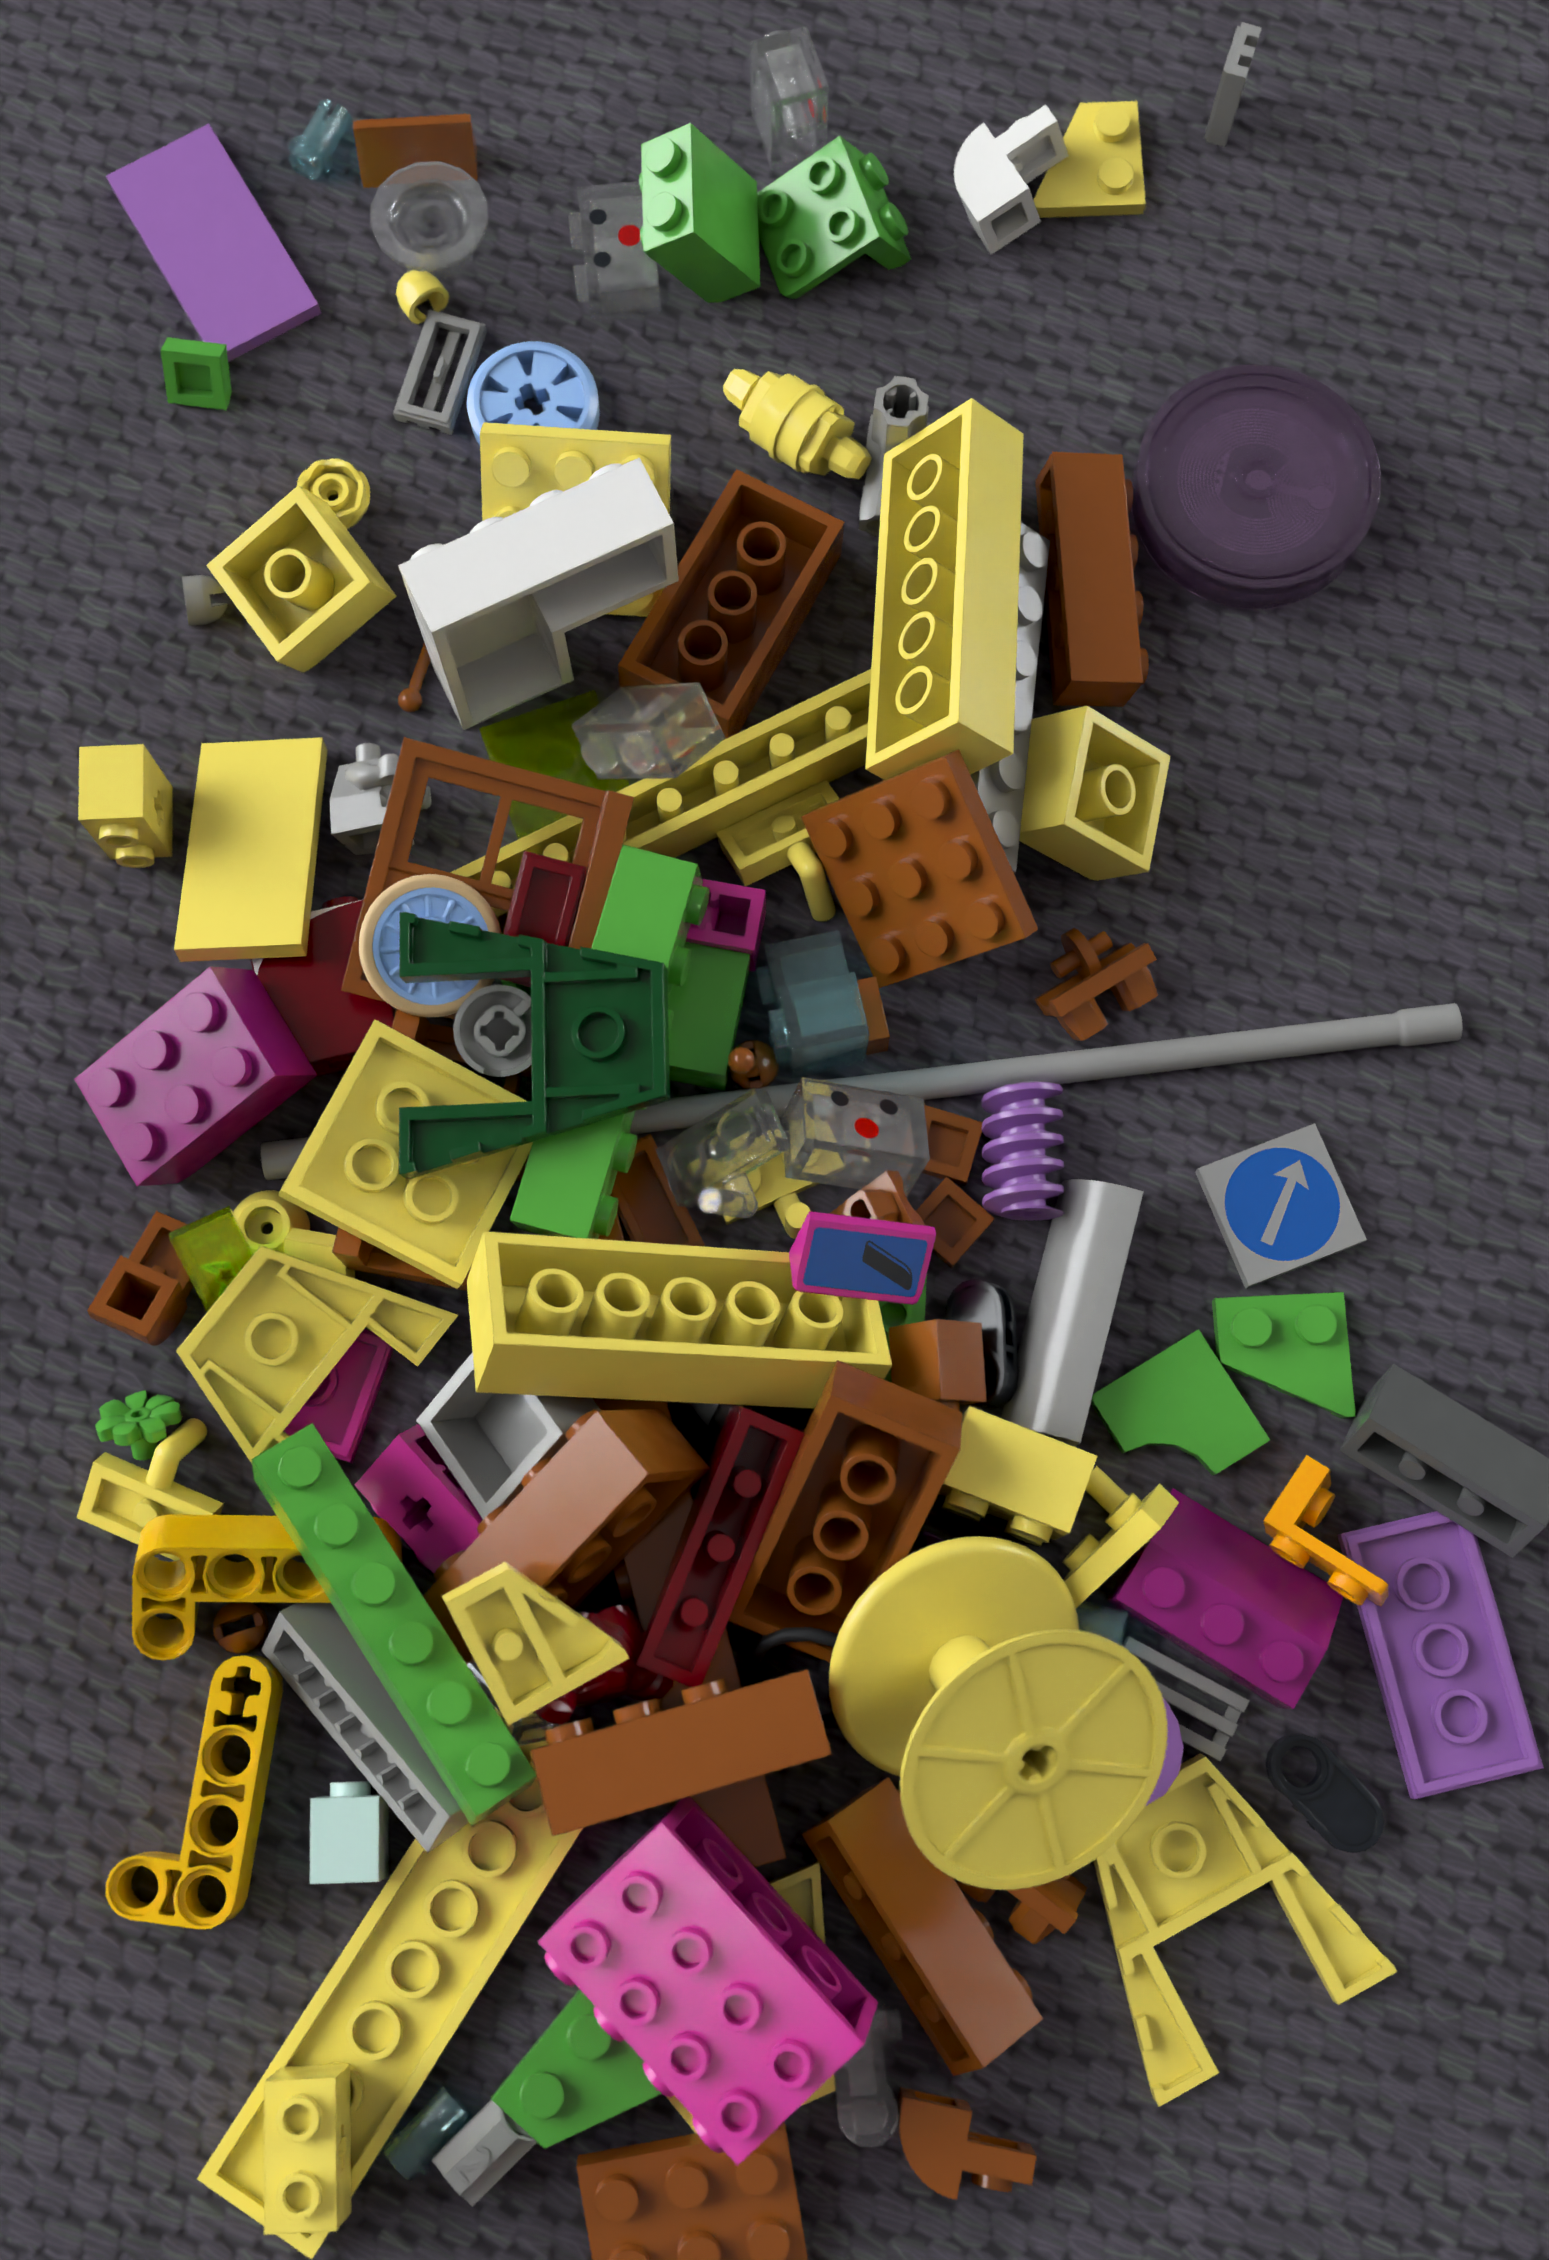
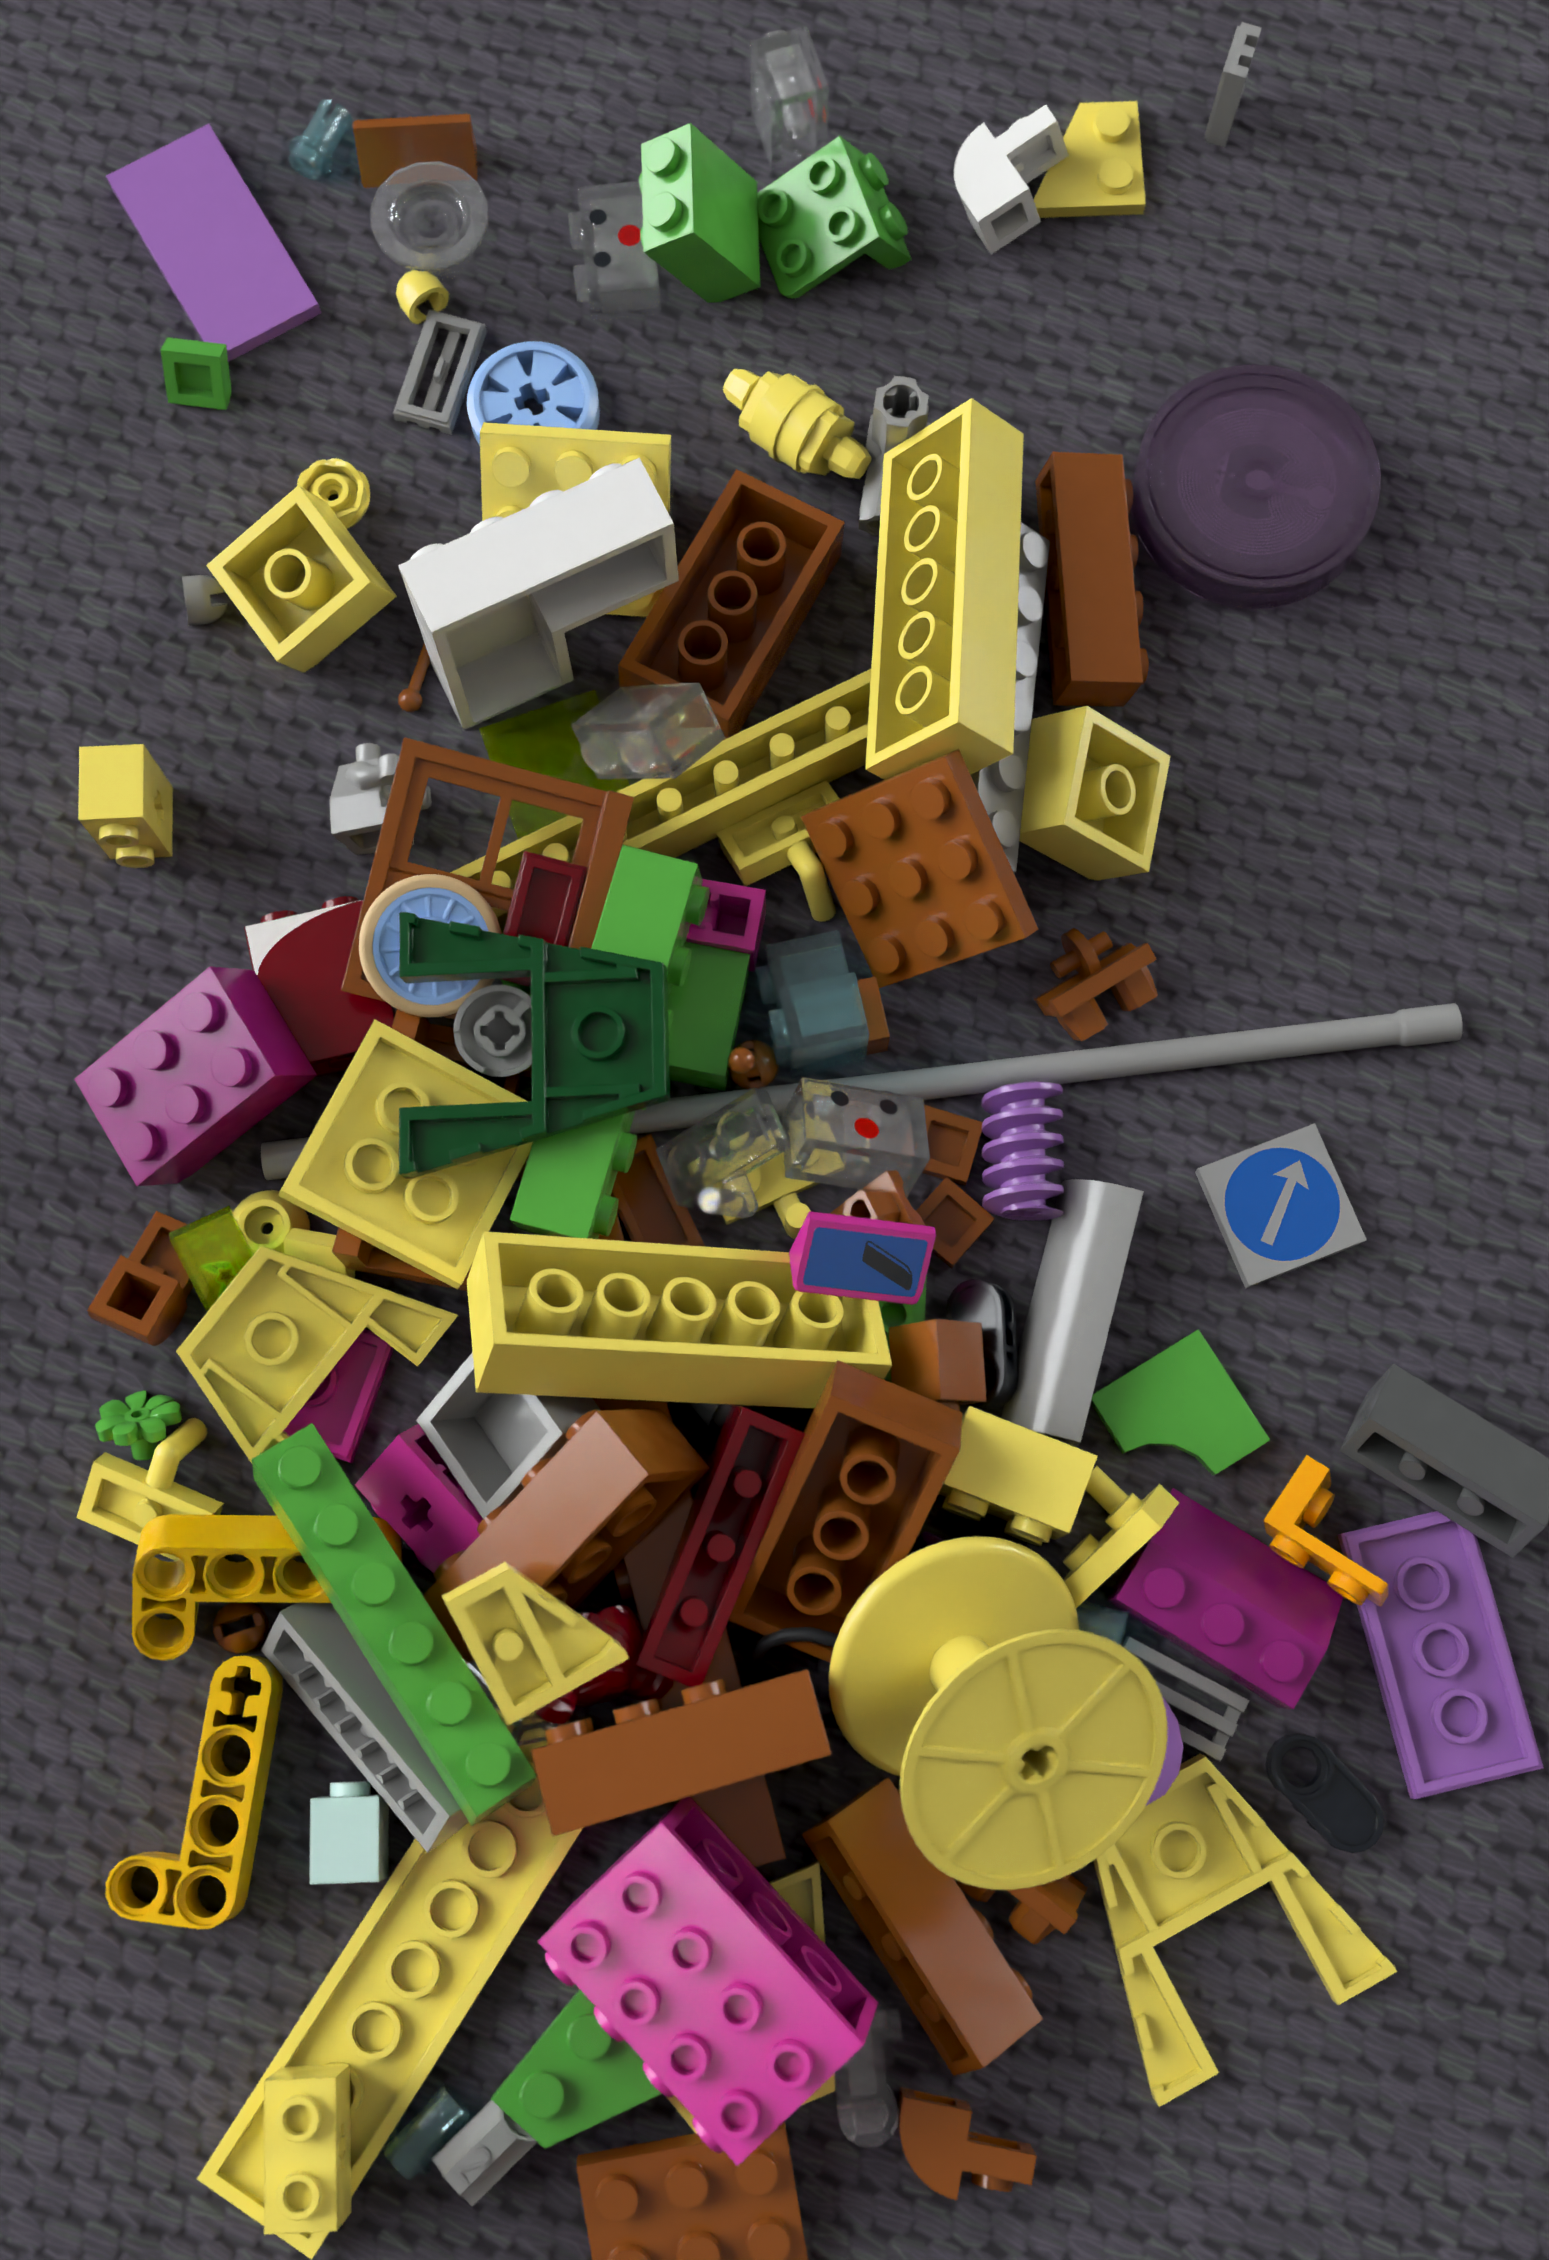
light yellow tile [174,737,327,962] -> none
bright green wing [1212,1292,1356,1419] -> none

